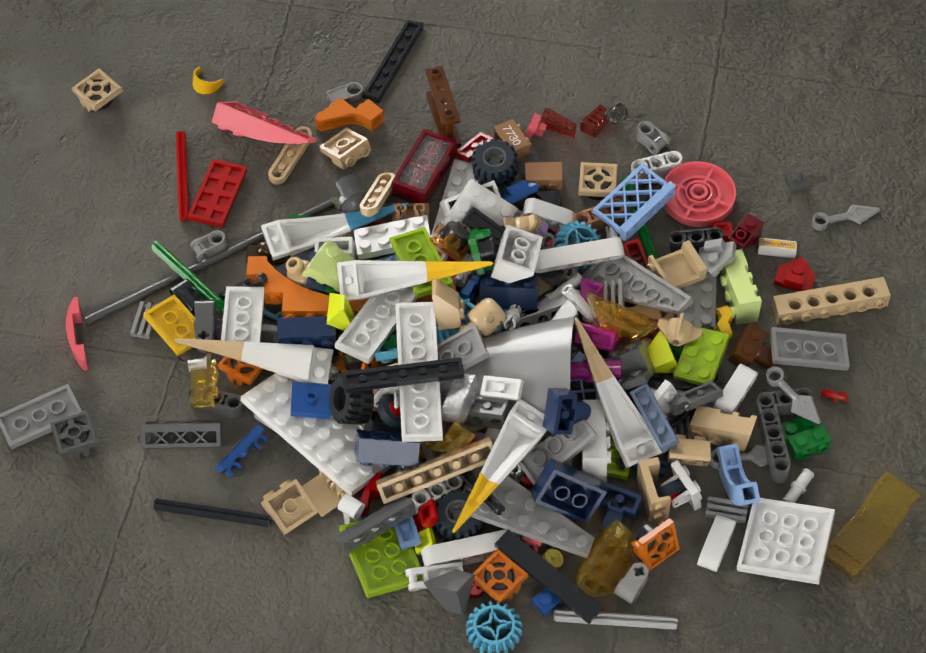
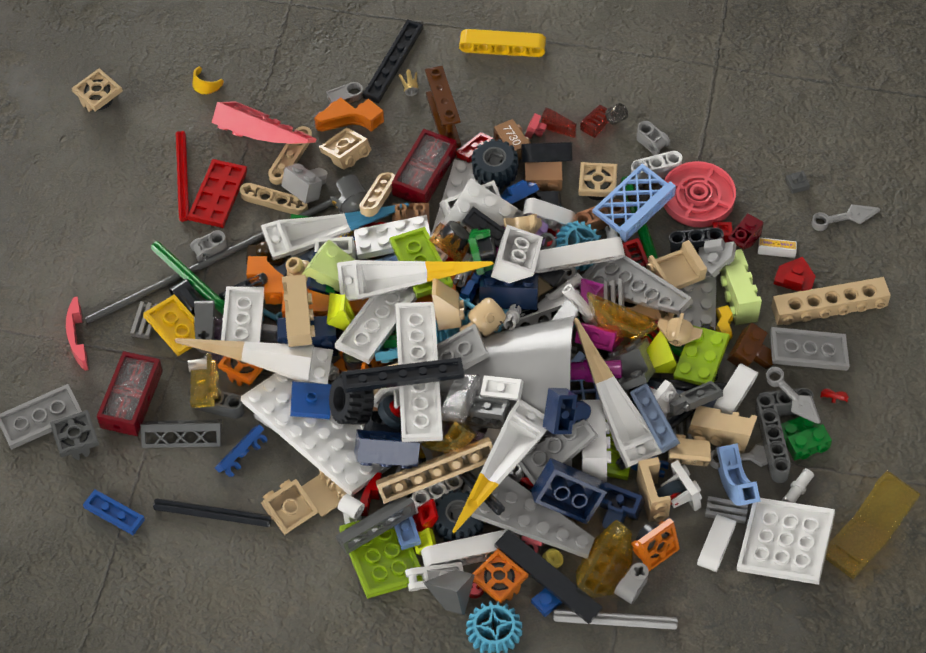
none -> blue plate [83,489,145,535]
none -> brick [97,351,163,436]
none -> tan beam [240,183,308,215]
none -> light grey brick [281,163,328,204]
none -> tan wedge [282,275,315,347]
none -> pearl gold piece [399,69,419,96]
none -> yellow beam [459,29,546,57]
none -> black beam [521,142,573,163]

